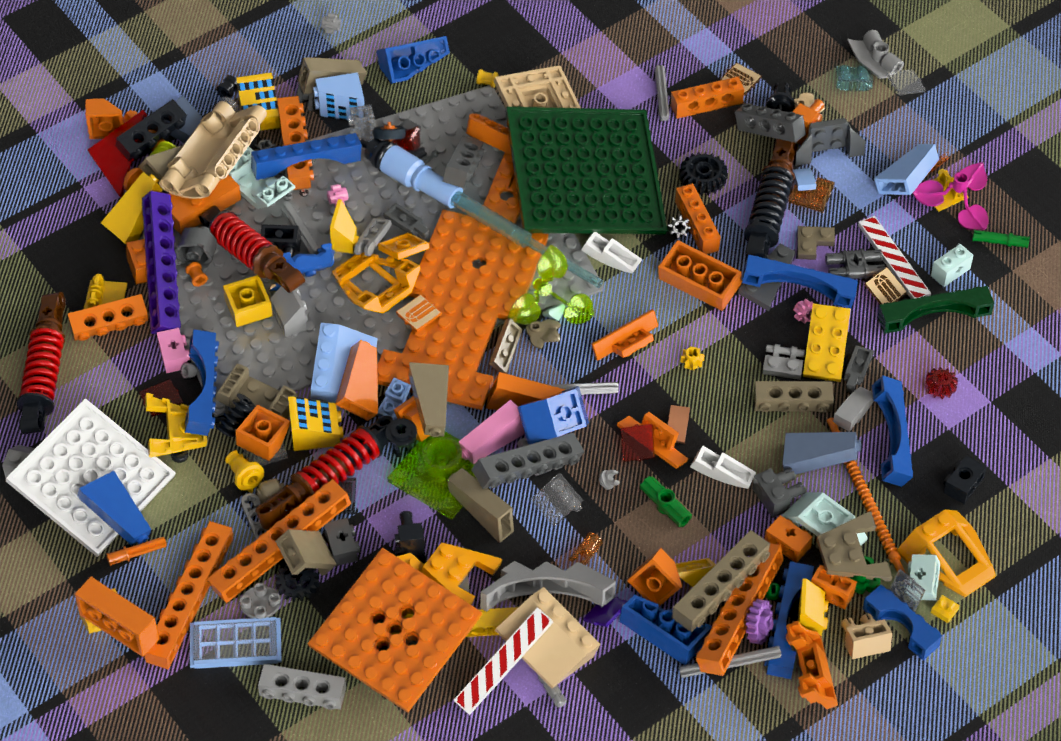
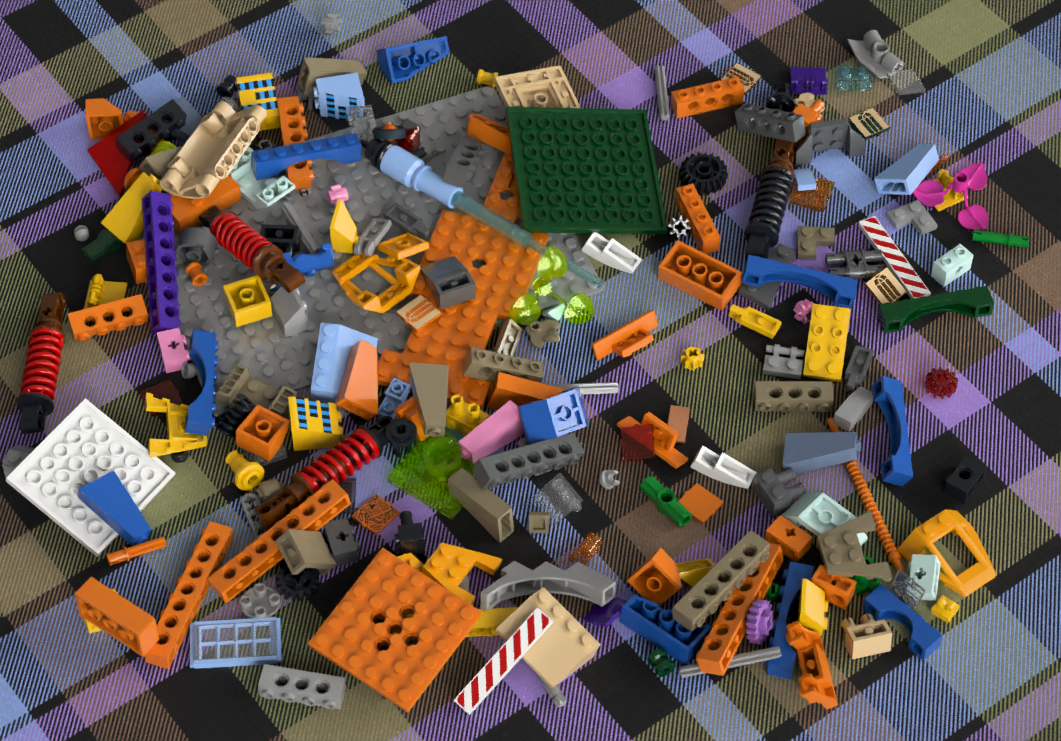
none -> light grey hinge [74,225,89,241]
none -> clear green piece [81,229,121,262]
none -> orange piece [352,494,400,535]
none -> dark grey slope [420,256,475,310]
none -> yellow brick [446,394,489,437]
none -> dark tan brick [462,347,543,383]
none -> dark tan tile [529,511,549,534]
none -> dark green wheel [647,648,676,677]
none -> orange piece [679,483,724,524]
none -> yellow hinge [729,304,782,339]
none -> dark purple hinge [790,67,828,95]
none -> piece [848,107,890,140]
none -> light grey plate [886,200,937,235]

